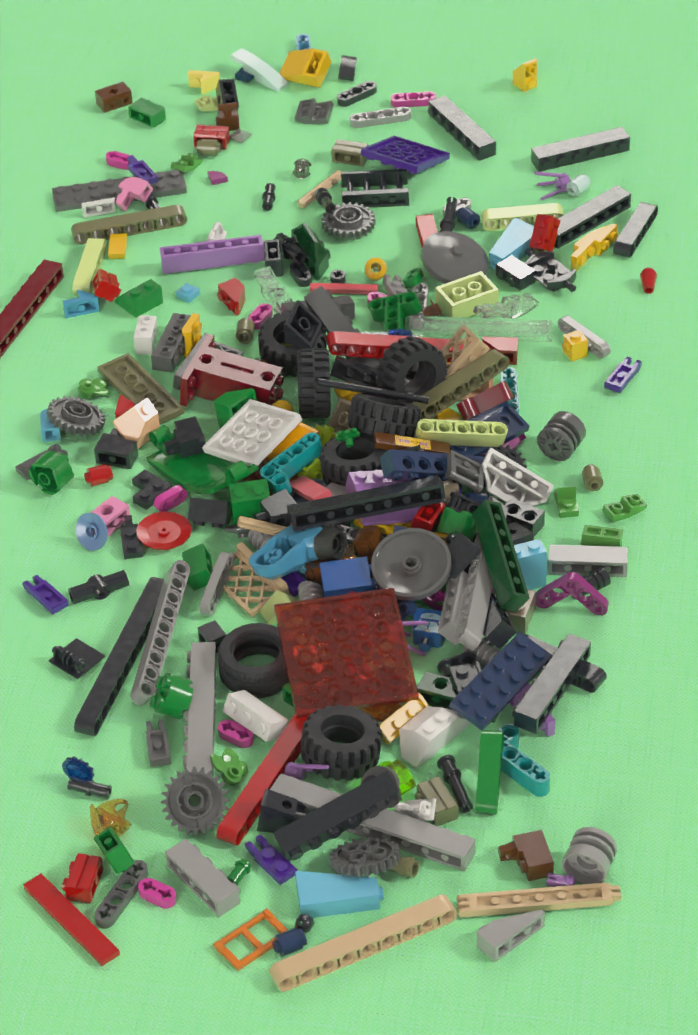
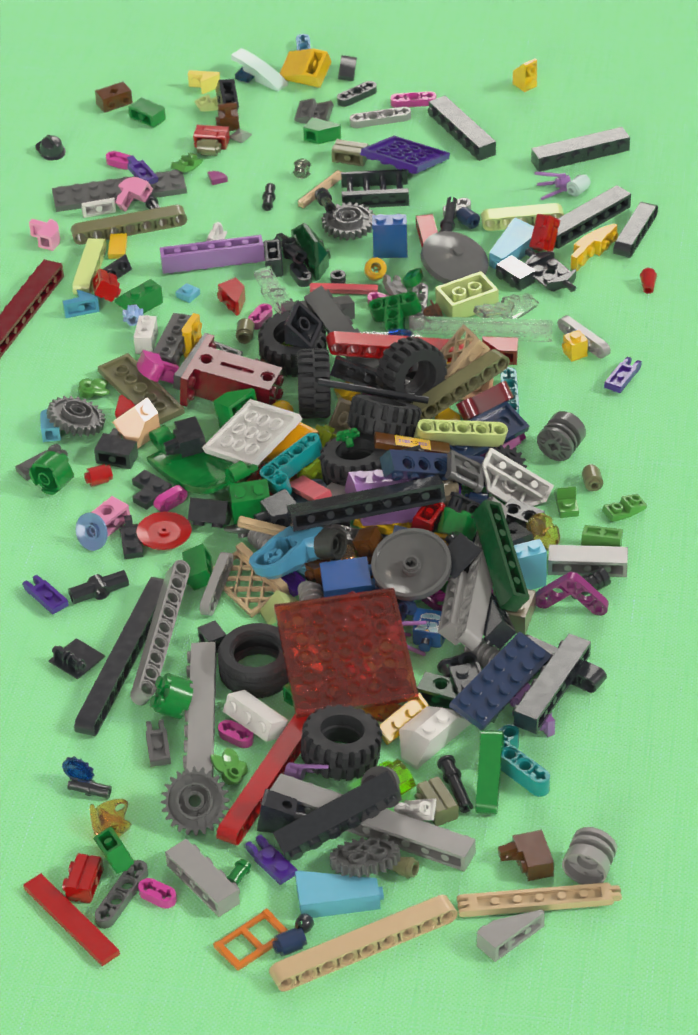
medium lavender pin [547,872,576,887] -> none
none -> bright pink brick [29,219,60,251]
none -> black piece [35,134,66,161]
none -> black hinge [103,254,132,279]
none -> light blue gear [122,305,144,326]
none -> dark pink brick [136,350,179,384]
none -> green slope [303,117,341,144]
none -> blue slope [372,214,408,258]
none -> clear yellow tile [527,513,560,551]

